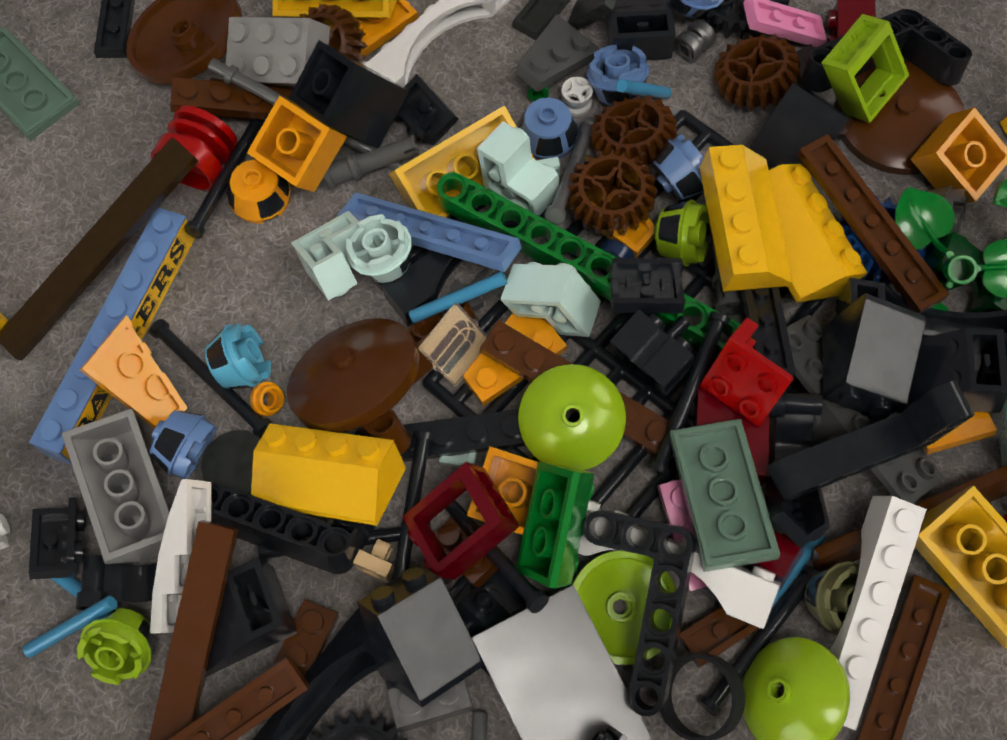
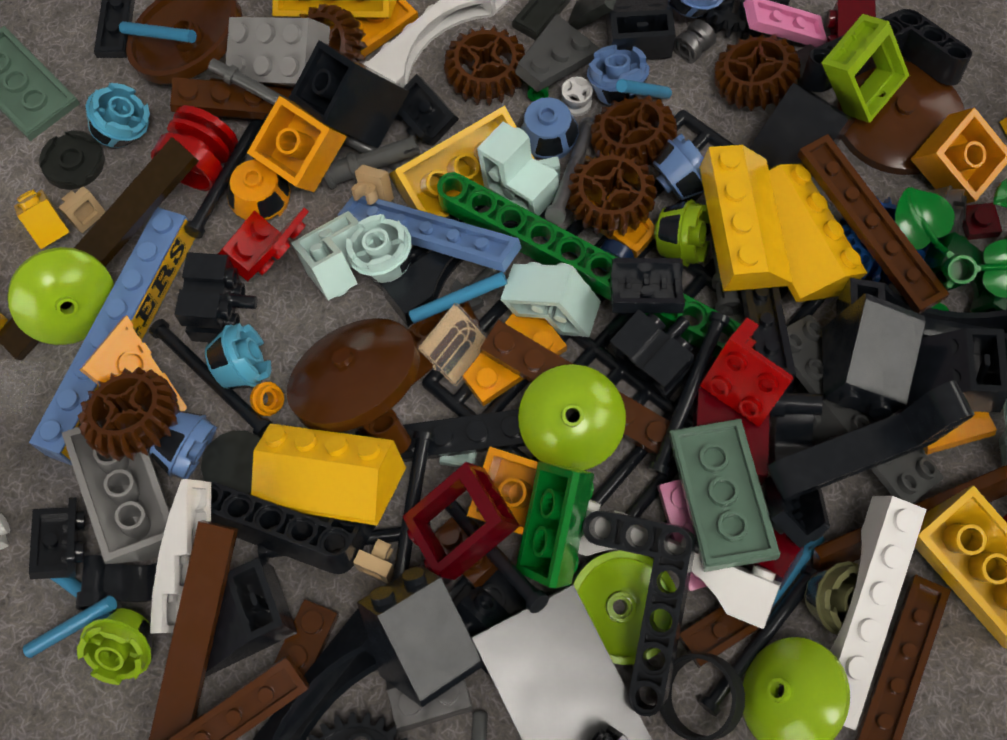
none -> lime dish [7,247,114,345]
none -> yellow slope [14,189,70,249]
none -> pearl dark grey tile [39,130,105,190]
none -> tan tile [58,187,106,233]
none -> reddish brown gear [77,367,180,462]
none -> medium azure cone [85,83,150,148]
none -> dark azure bar [119,21,197,43]
none -> black brick [174,252,258,343]
none -> red bracket [218,207,309,282]
none -> tan tile [351,164,394,205]
none -> reddish brown gear [444,25,525,106]
none -> dark red plate [962,203,1003,240]

